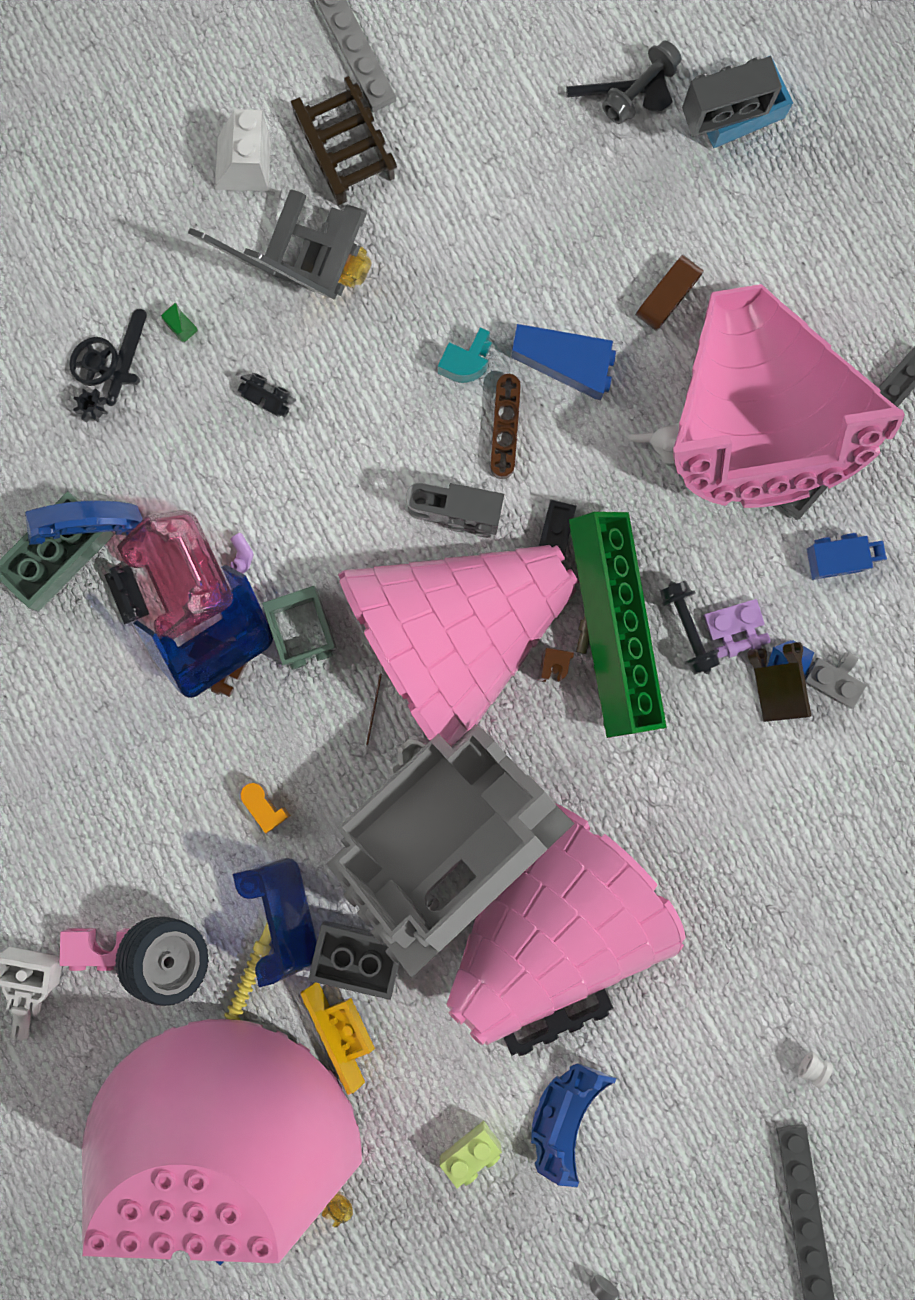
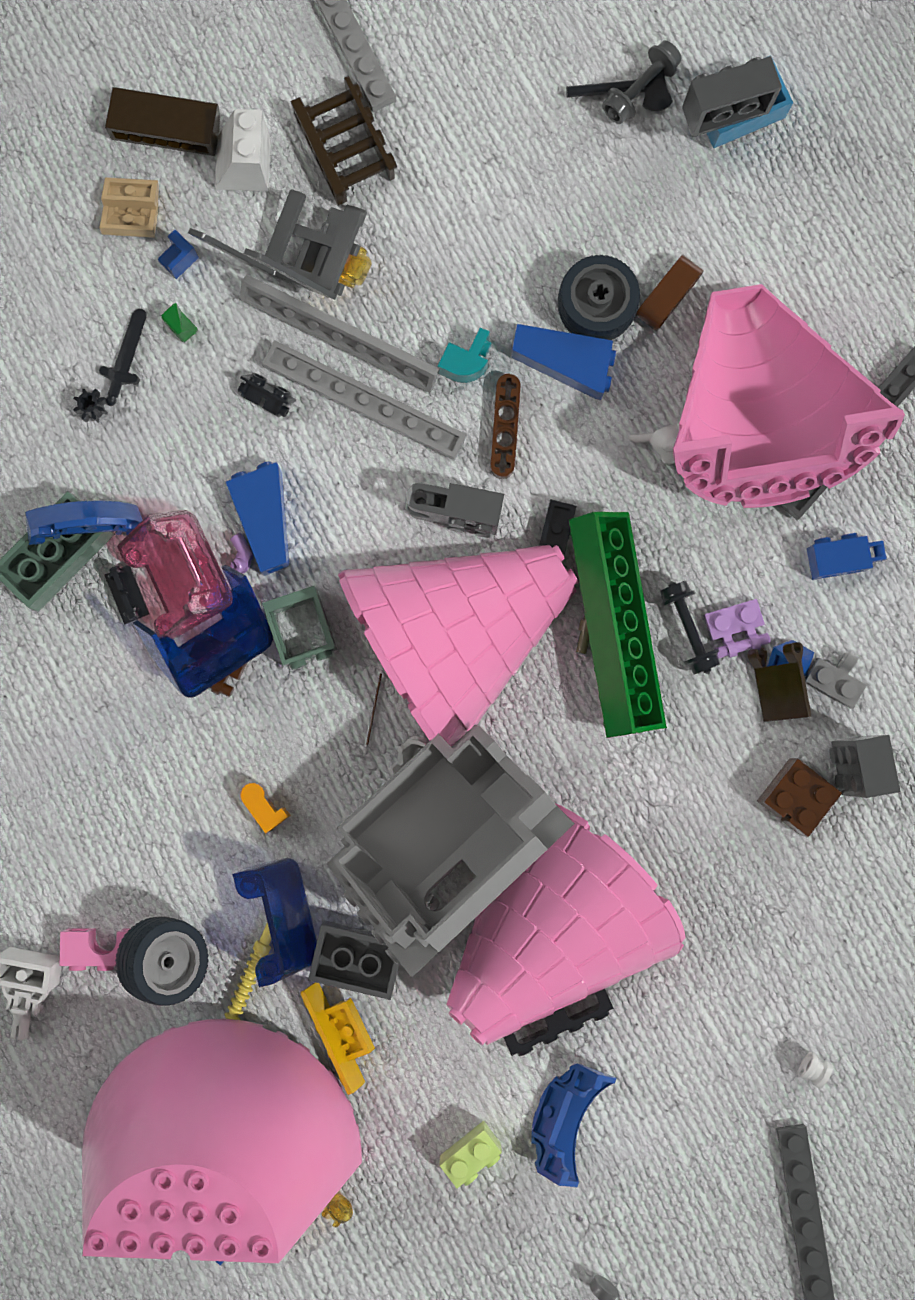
black wheel [69,337,118,386] -> none
reddish brown hinge [538,648,574,682] -> none
none -> tan slope [99,177,159,238]
none -> dark brown brick [105,87,220,156]
none -> blue panel [158,230,199,279]
none -> blue slope [226,461,290,576]
none -> light grey plate [240,274,439,393]
none -> light grey plate [262,340,467,461]
none -> wheel [558,255,640,340]
none -> reddish brown piece [757,758,842,837]
none -> dark grey brick [829,735,901,798]

